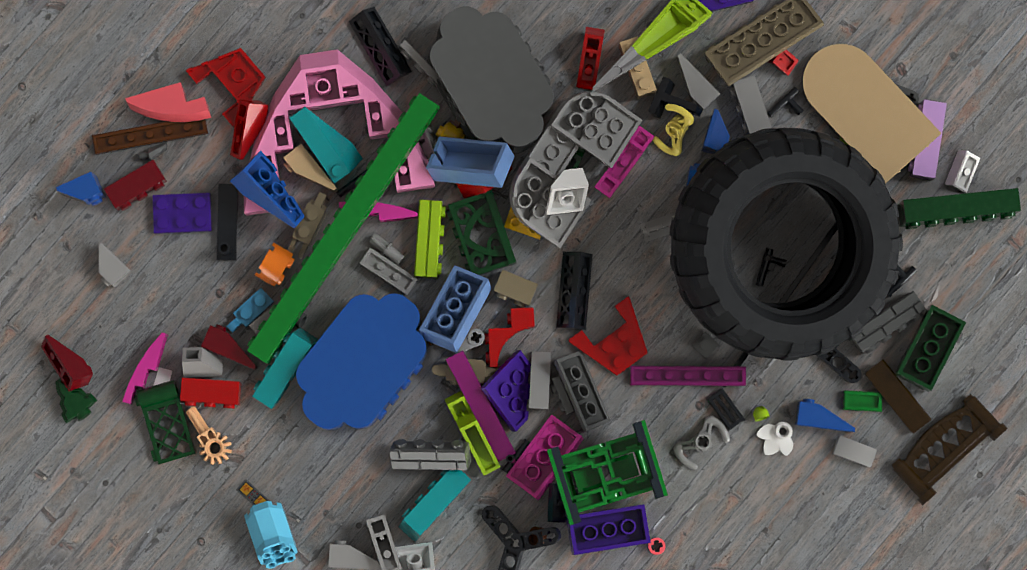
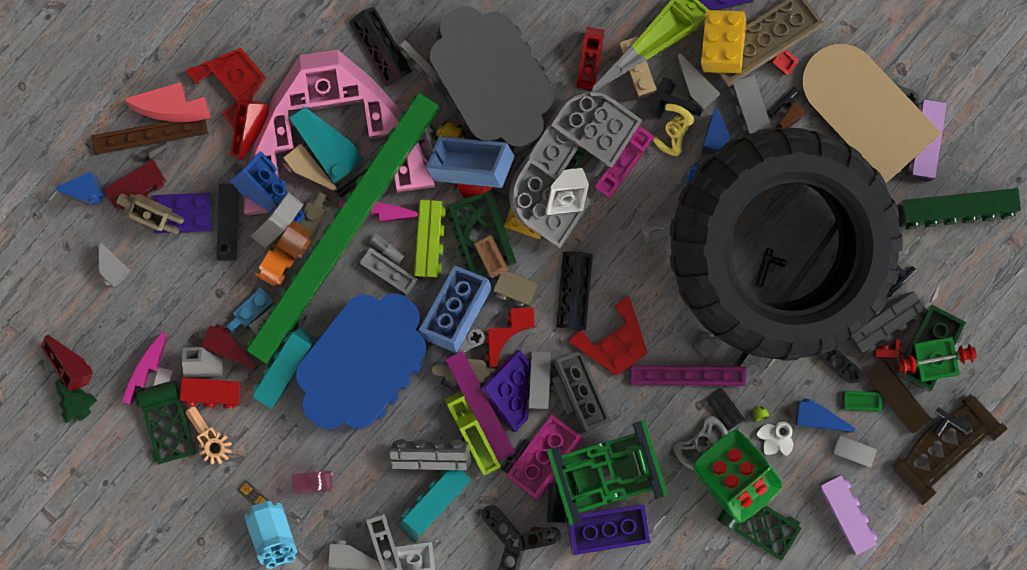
coral bush [648,538,666,555] -> none
white slope [945,150,980,193] -> none
none -> dark tan hinge [116,193,184,234]
none -> light grey beam [250,192,304,248]
none -> dark orange brick [276,220,312,259]
none -> clear pink brick [292,471,333,493]
none -> medium nougat plate [474,235,508,278]
none -> green piece [693,430,782,523]
none -> yellow brick [701,10,746,74]
none -> dark green piece [717,505,802,561]
none -> reddish brown slope [775,102,806,128]
none -> lavender brick [819,475,878,555]
none -> red bracket [874,339,903,359]
none -> green plate [898,337,977,382]
none -> black piece [933,407,971,436]

